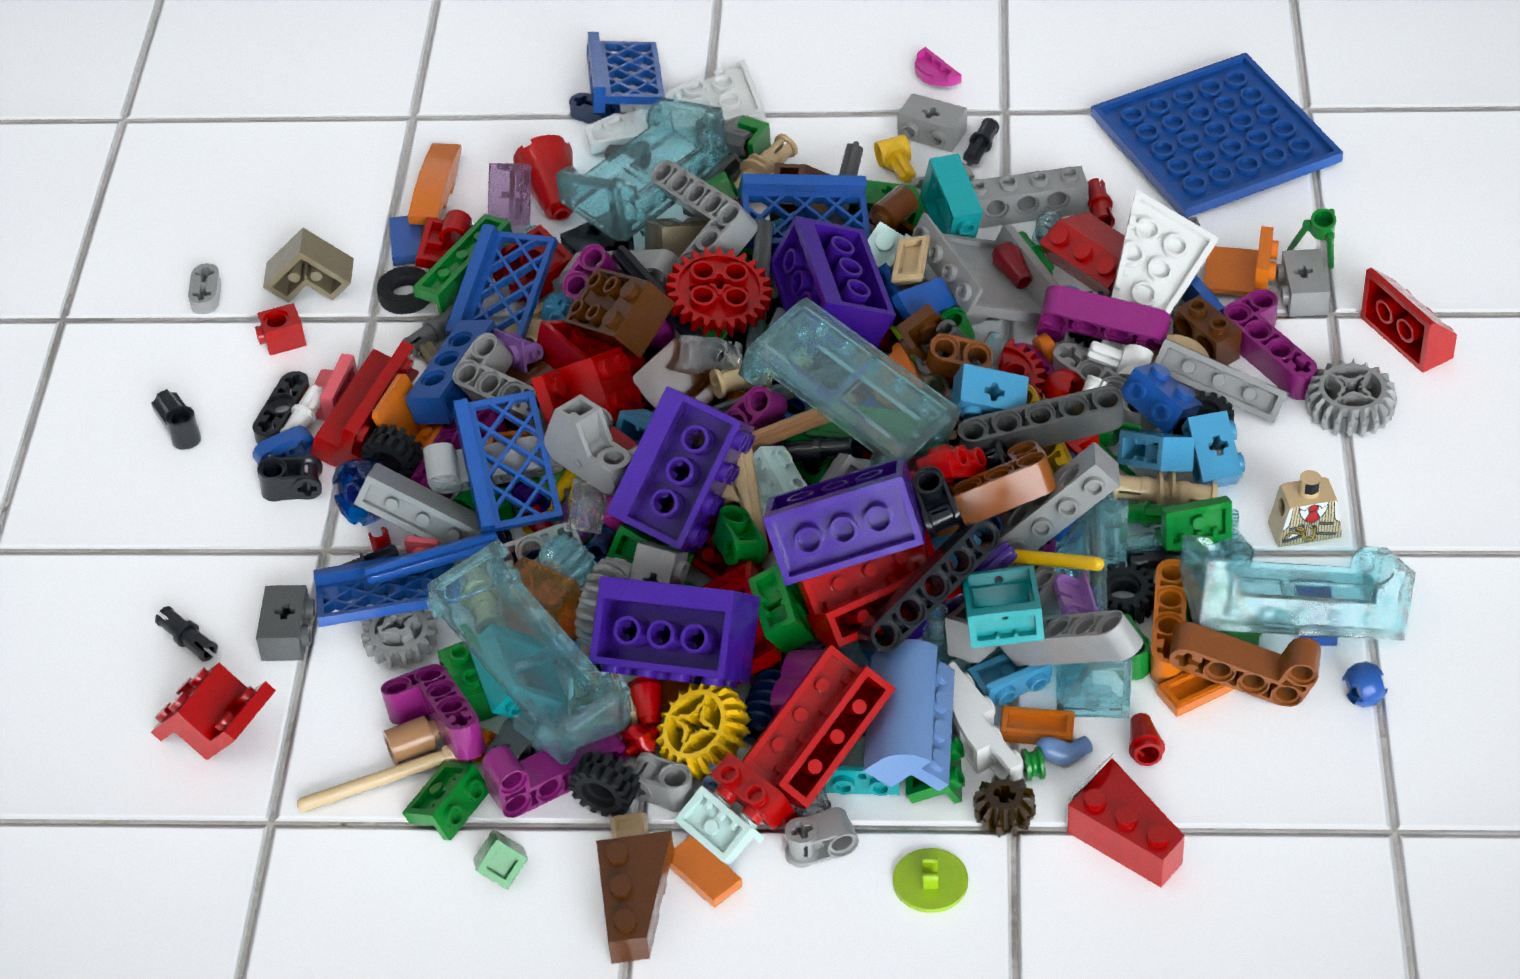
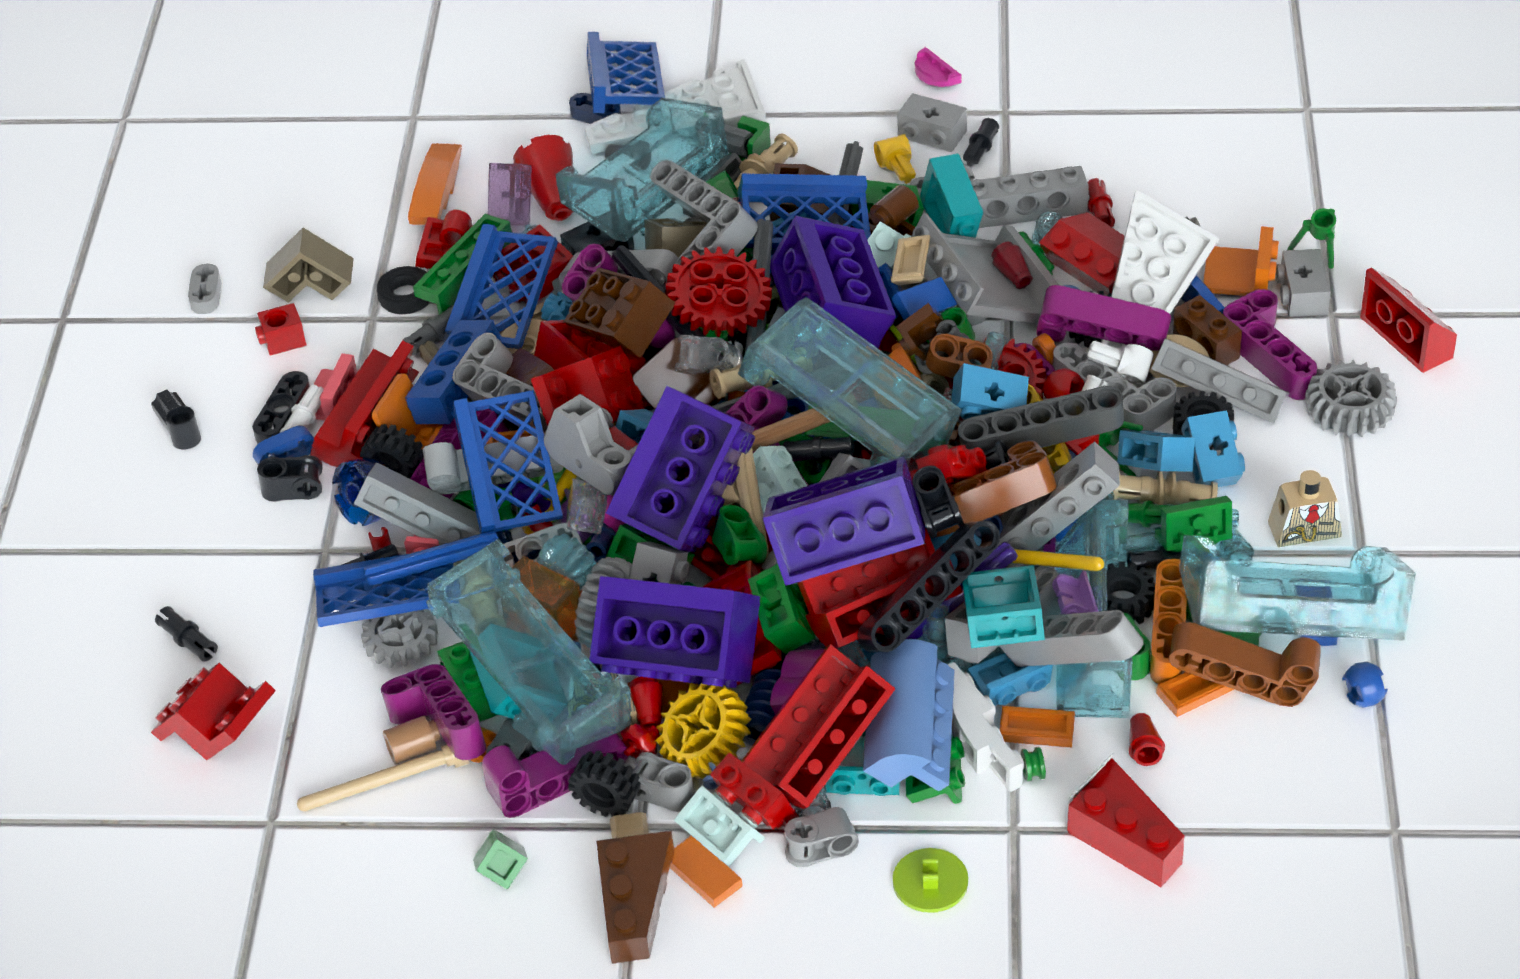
dark grey brick [256,585,316,661] -> none
blue tile [389,215,422,266] -> none
green bracket [402,761,489,841] -> none
medium lavender hinge [493,328,544,373] -> none
dark brown gear [973,773,1036,838] -> none
medium blue arm [1036,736,1093,766] -> none
blue plate [1091,52,1343,218] -> none
blue bracket [1120,363,1203,433] -> none

